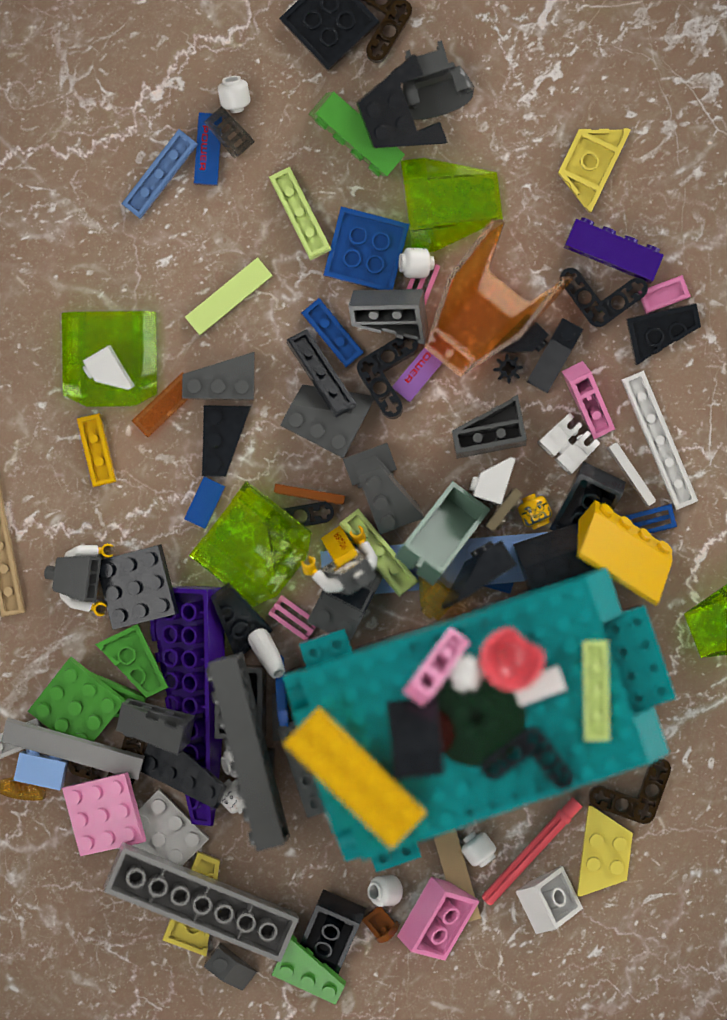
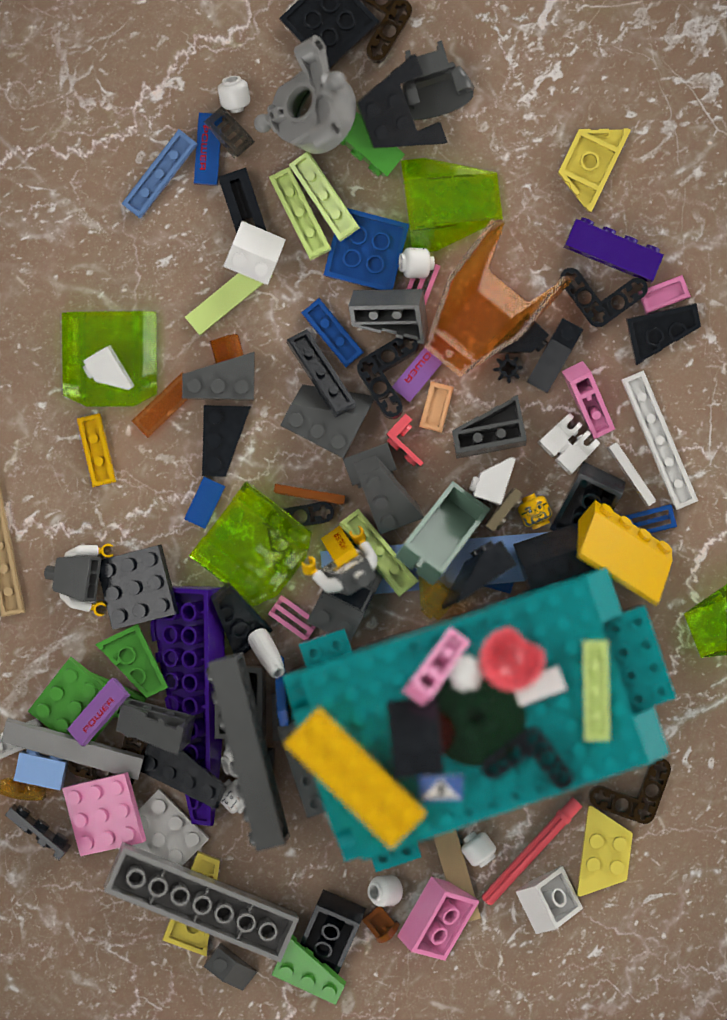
none -> black wing [5,804,71,860]
none -> medium lavender tile [67,678,130,746]
none -> clear orange slope [210,334,243,363]
none -> black hinge [218,168,267,234]
none -> white slope [223,221,286,285]
none -> light grey piece [254,35,356,154]
none -> yellowish green tile [289,152,360,241]
none -> coral bracket [386,413,424,467]
none -> light nougat tile [419,381,454,433]
none -> blue sticker [419,775,463,802]

